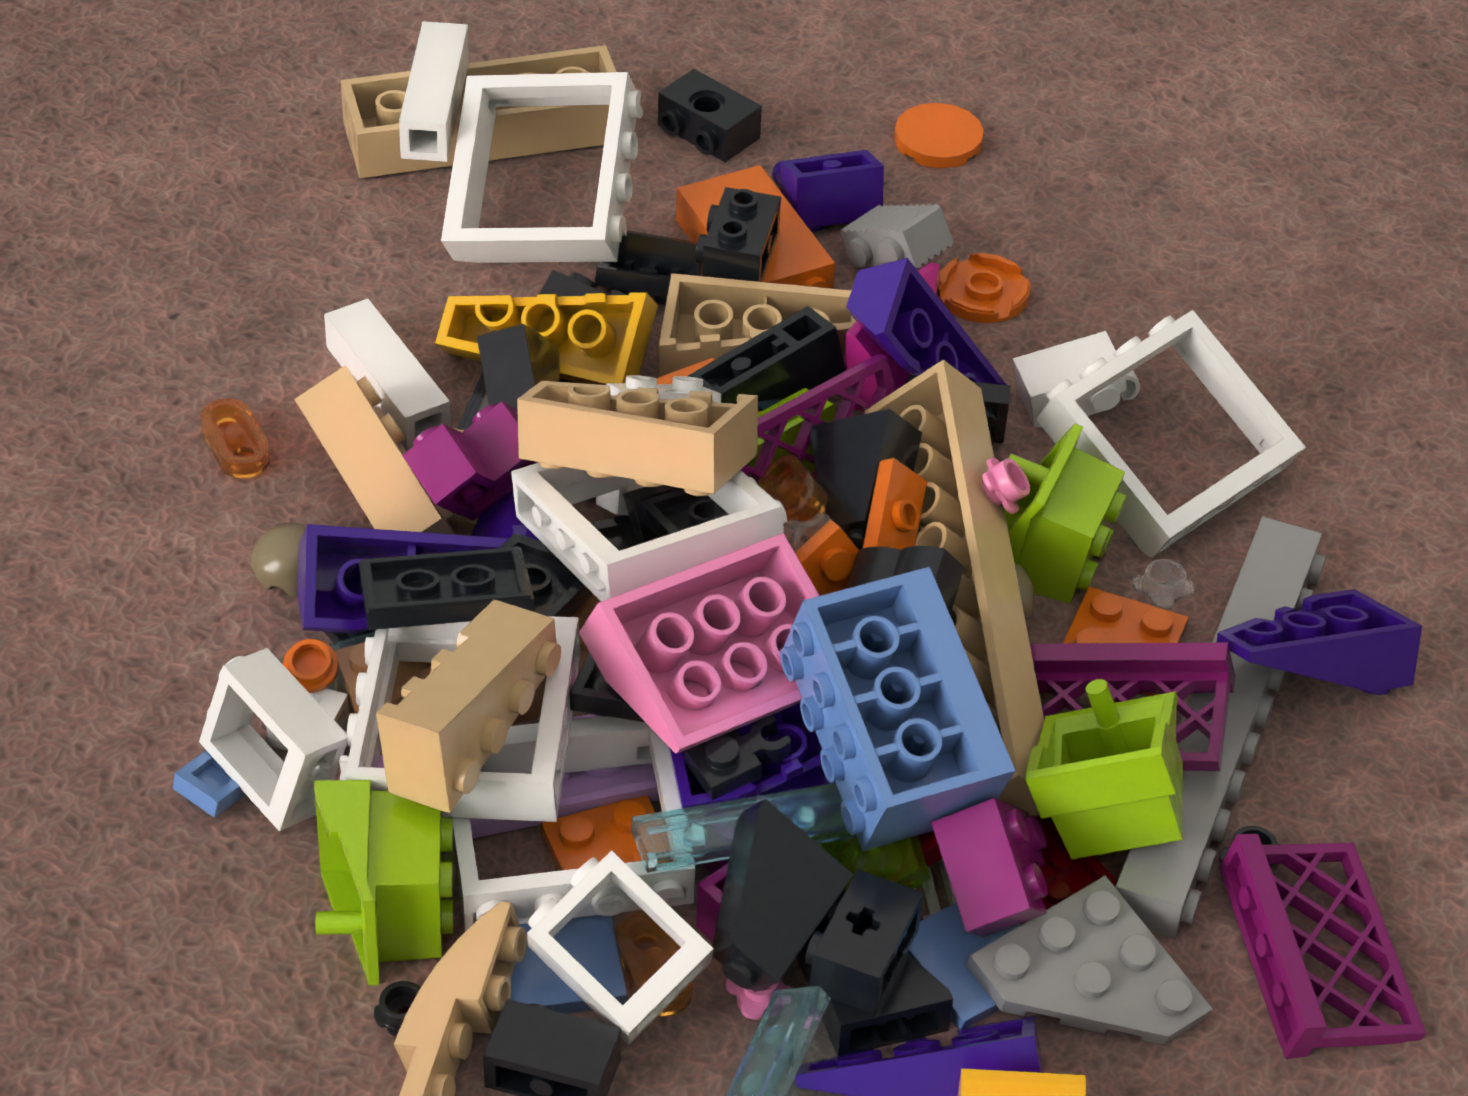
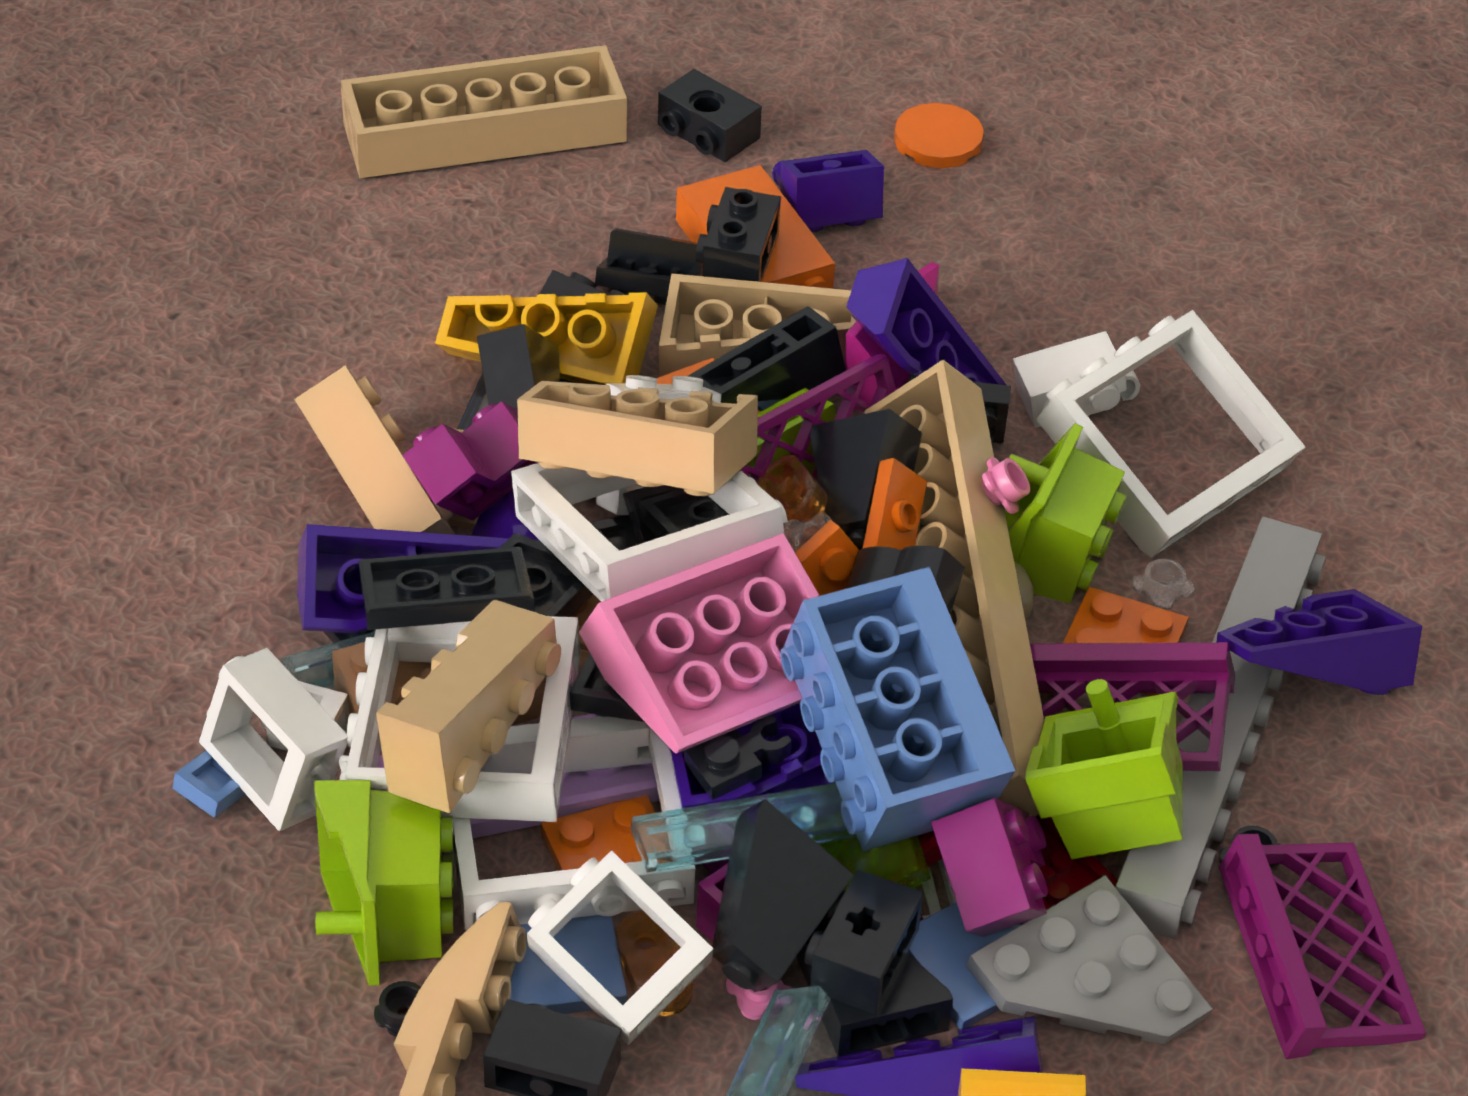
clear orange plate [201,398,270,479] -> none
dark tan hair [249,523,306,597] -> none
orange plate [283,639,339,693] -> none
white brick [324,299,451,451] -> none
white brick [399,21,469,162] -> none
white window [441,72,643,263] -> none
light grey brick [840,203,953,269] -> none
orange tile [938,253,1031,323] -> none

